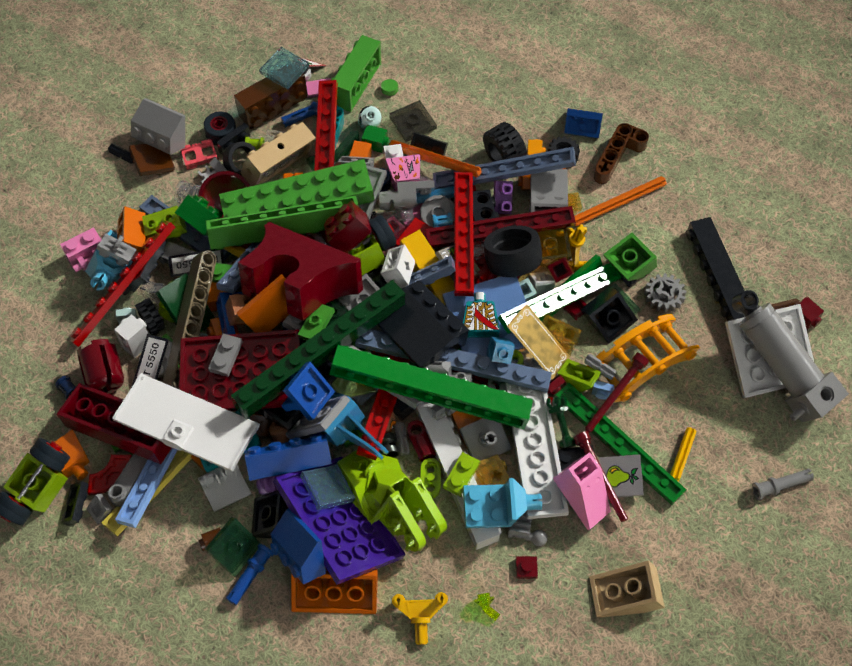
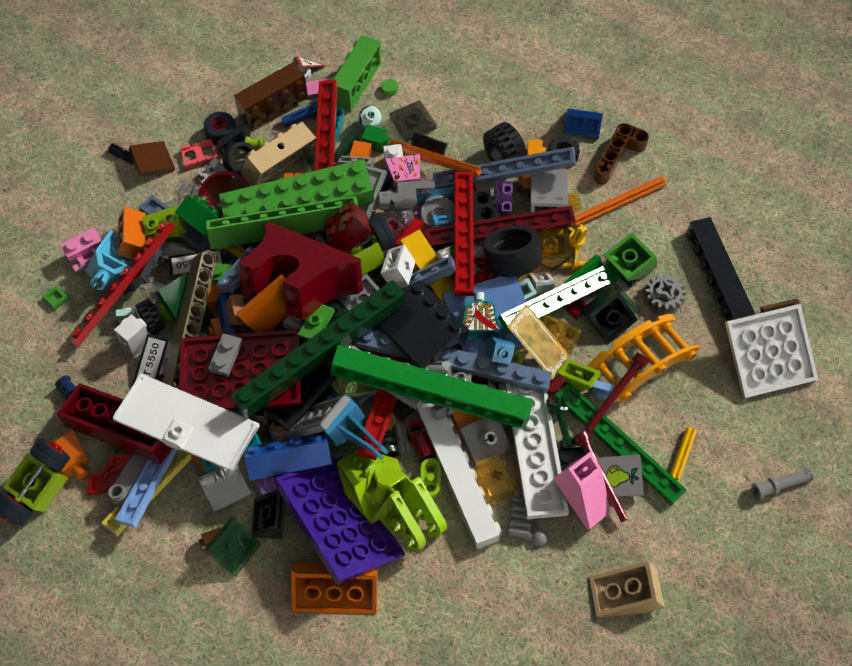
black plate [61,481,88,525] -> none
dark red cylinder [77,339,124,394] -> none
light grey plate [86,494,113,524] -> none
light grey hips [96,233,137,267] -> none
light grey slope [131,98,185,155] -> none
blue pin [226,543,274,606] -> none
clear light blue tile [259,47,309,89] -> none
blue slope [270,509,326,584] -> none
blue bracket [281,362,335,421] -> none
clear light blue tile [300,464,355,510] -> none
yellow axle [392,592,448,645] -> none
lime plate [443,452,480,497] -> none
medium azure plate [463,478,542,528] -> none
clear neon green plate [474,593,500,621] -> none
dark red plate [516,556,538,579] -> none
dark red brick [547,257,574,283] -> none
light grey piece [584,354,616,380] -> none
light grey piece [731,290,849,422] -> none
dark red brick [800,296,824,330] -> none
none -> bright green tile [42,285,69,311]

